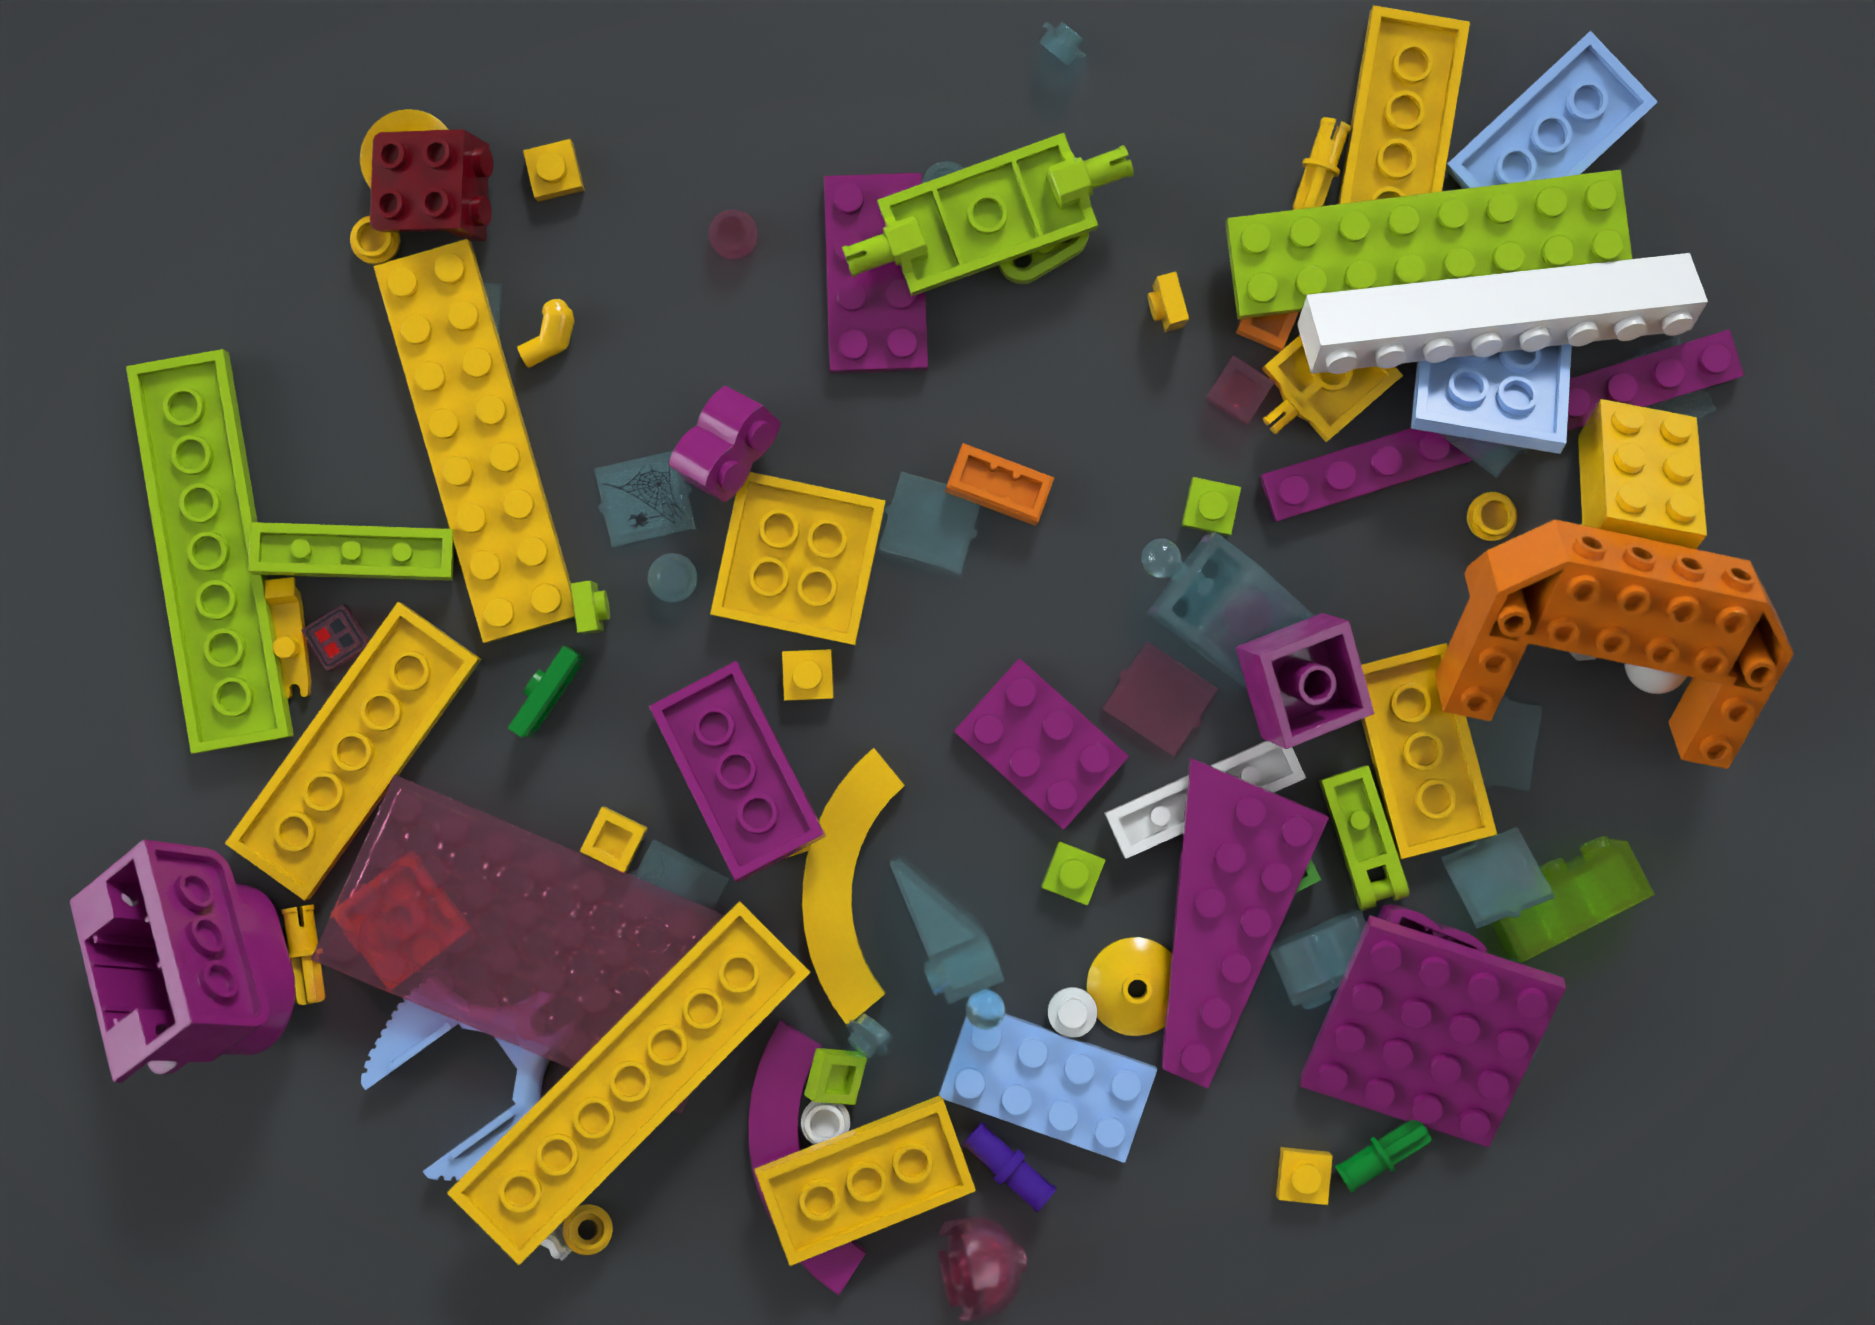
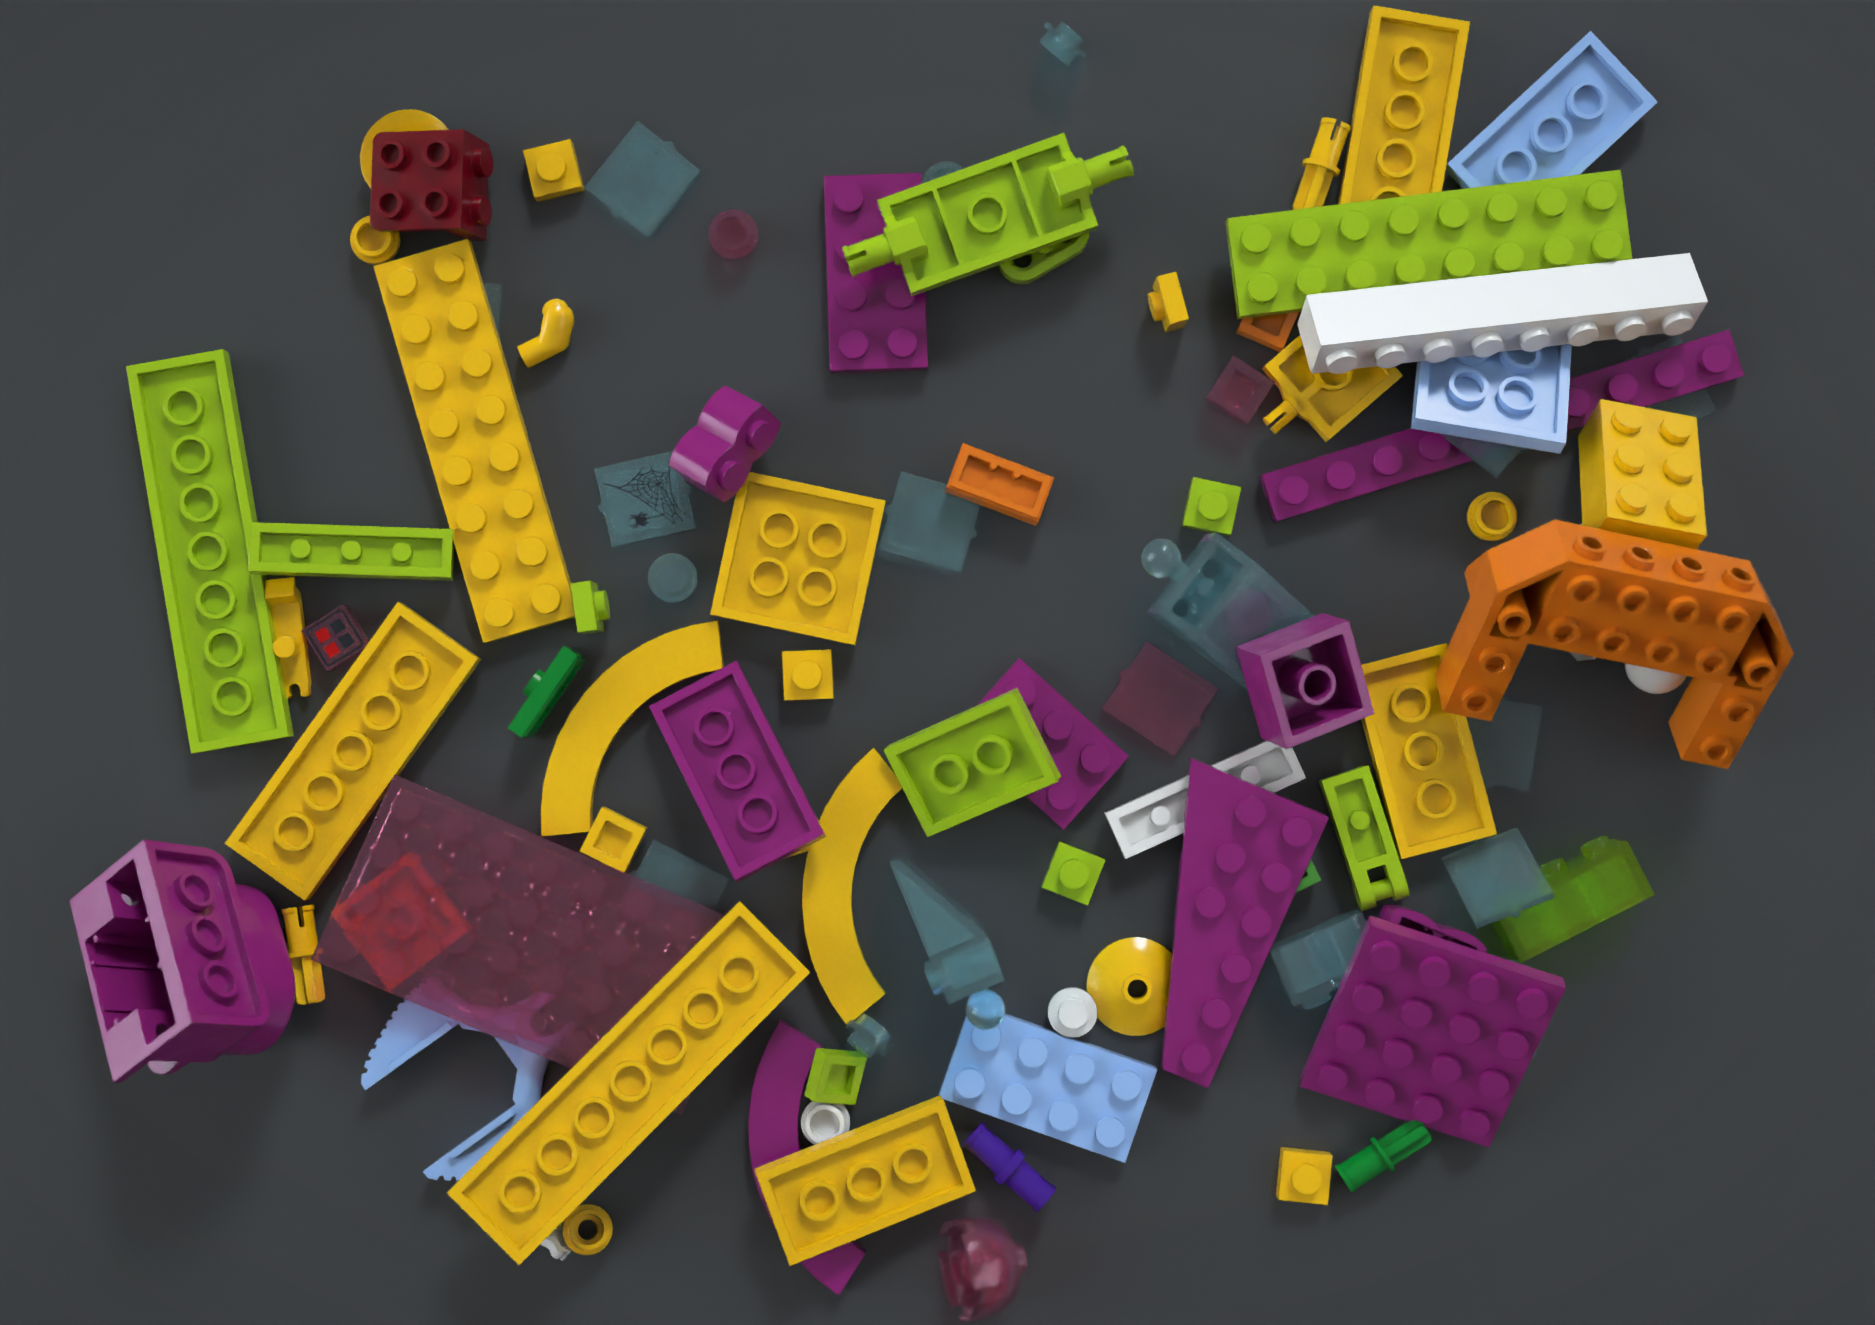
none -> yellow tile [541,621,724,837]
none -> clear light blue piece [585,121,701,239]
none -> lime plate [883,688,1061,837]

